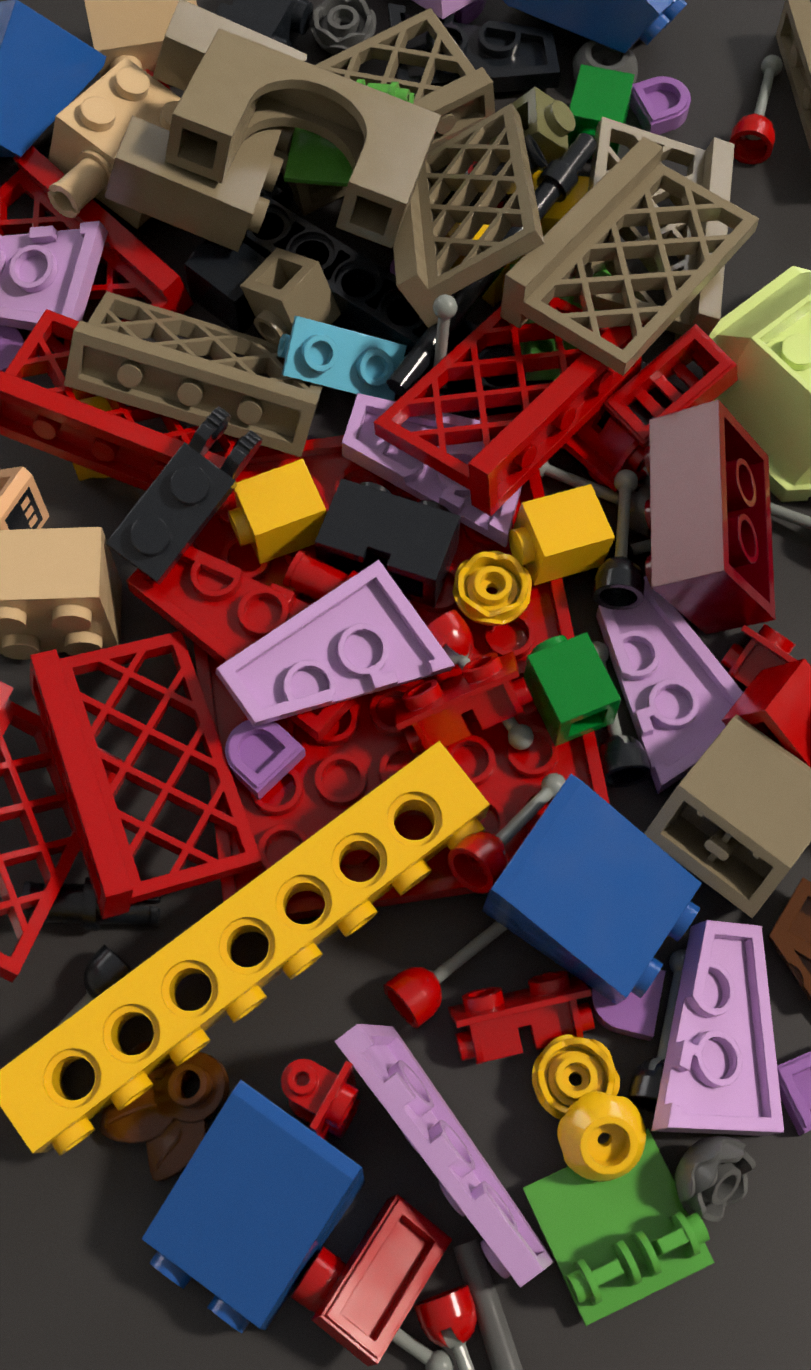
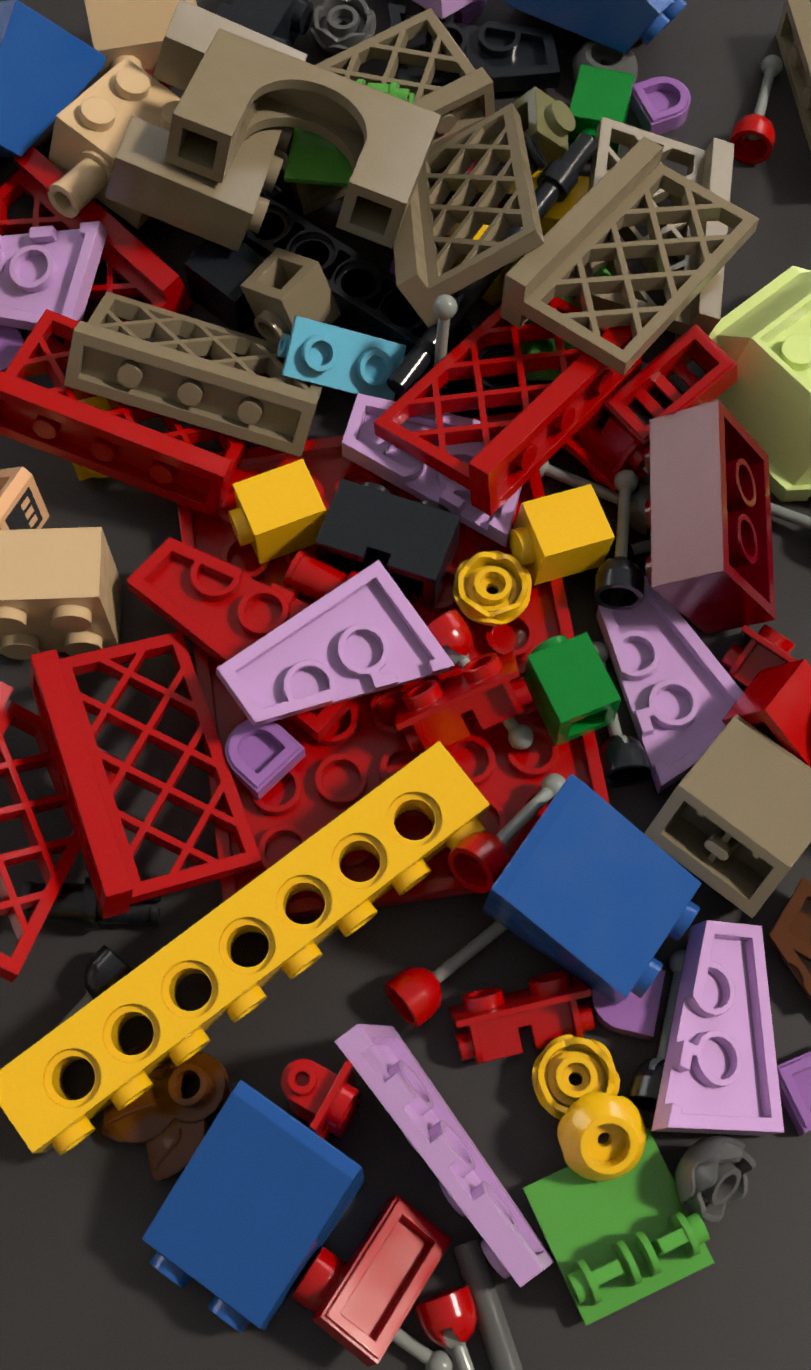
black hinge [106,406,263,585] -> none

